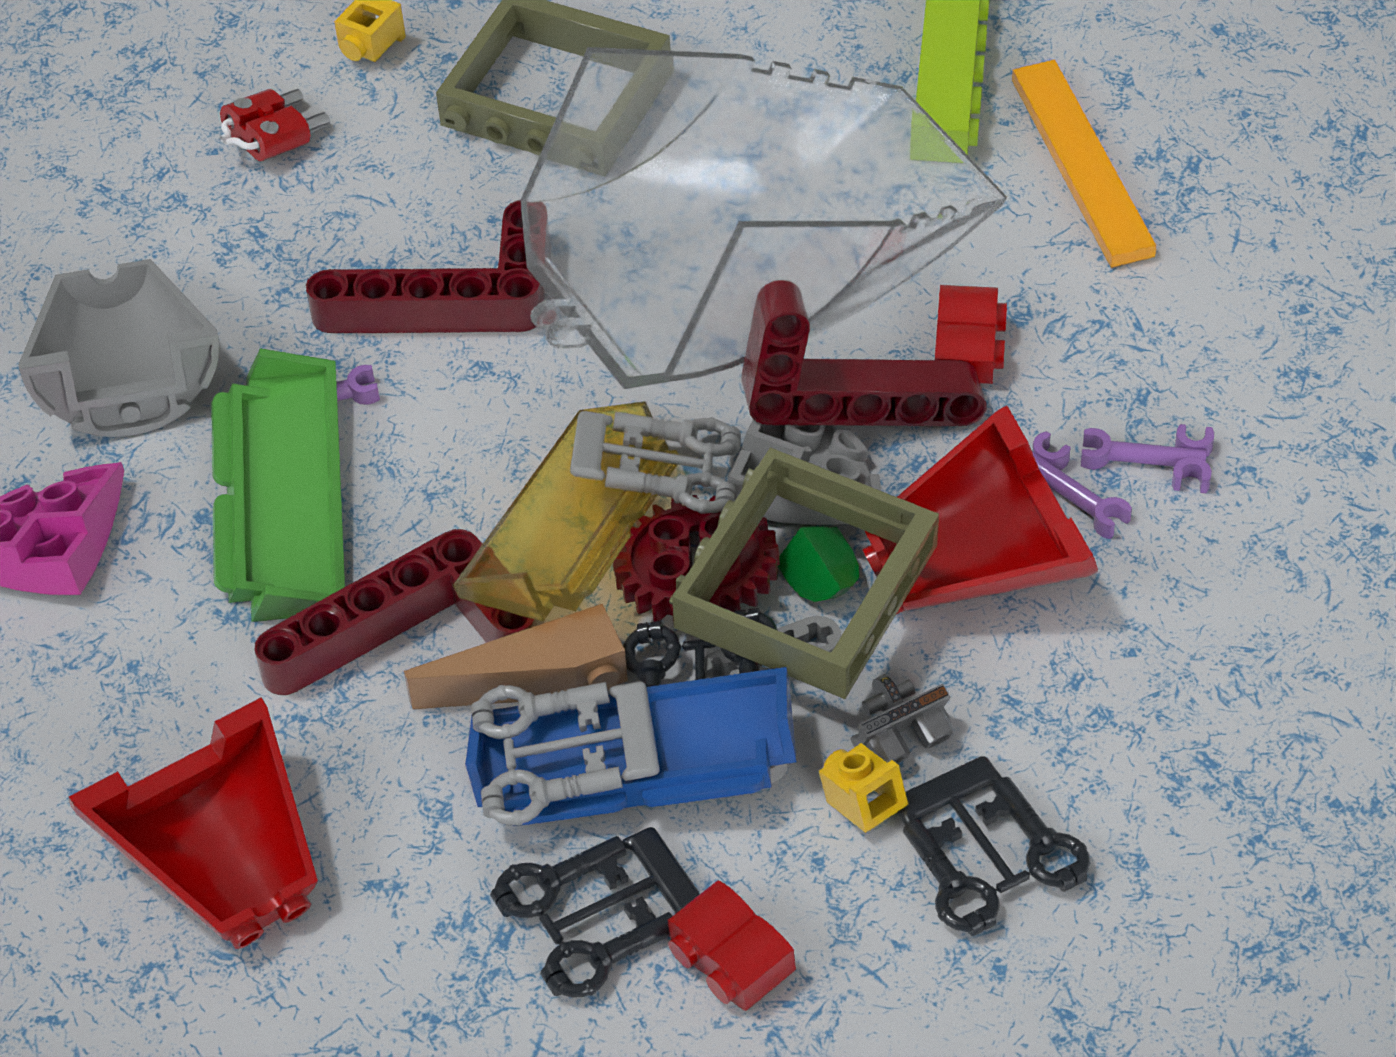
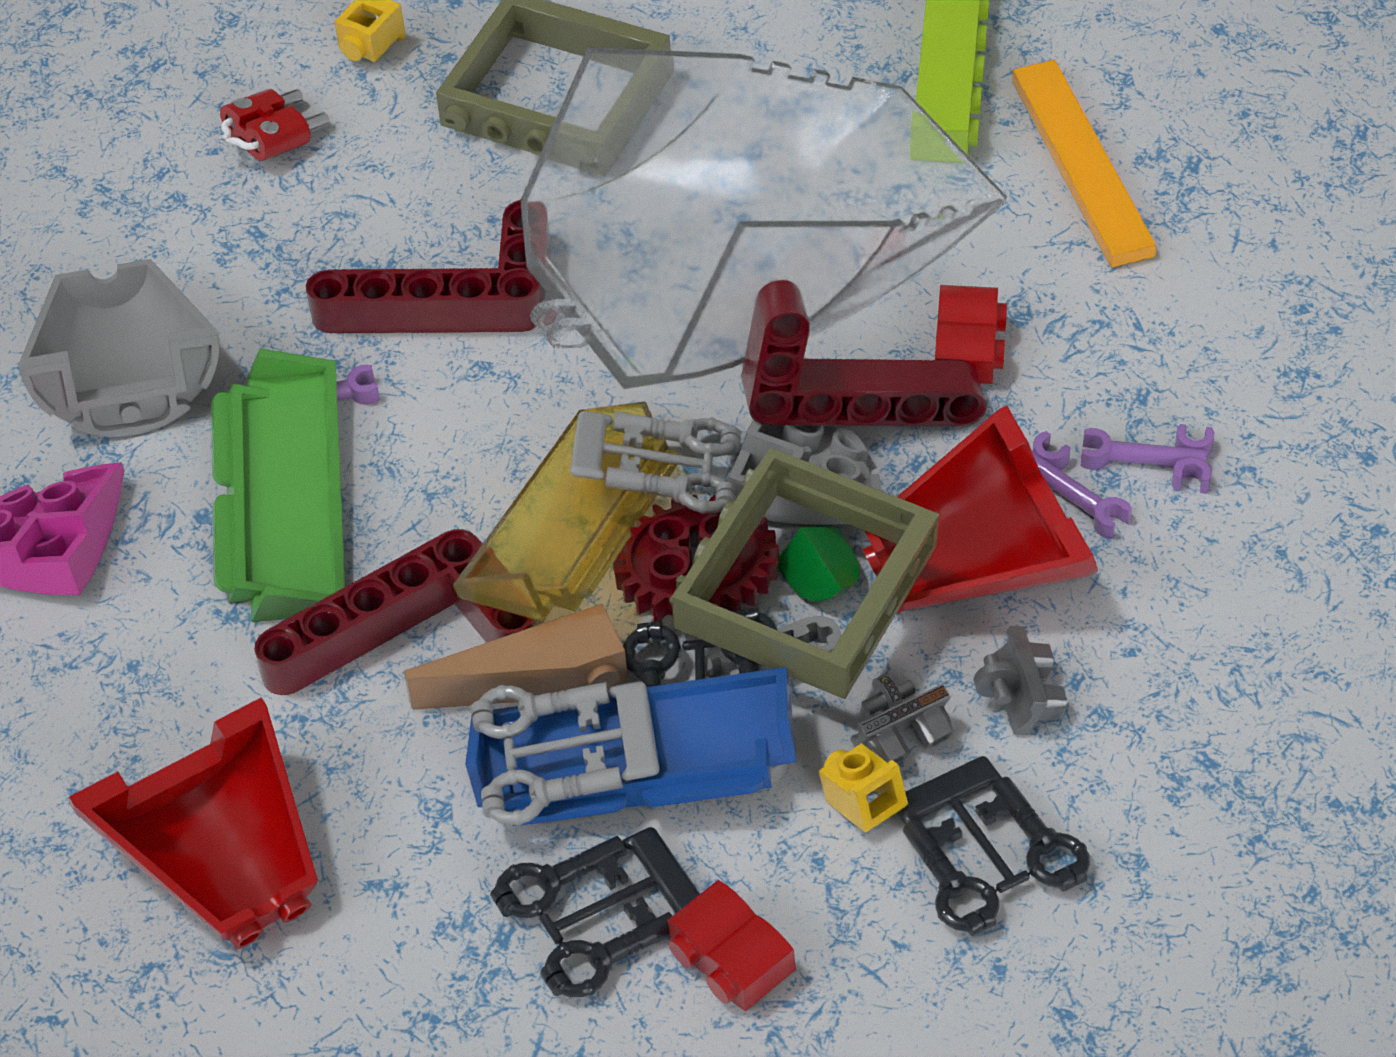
none -> flat silver hips [973,626,1068,735]

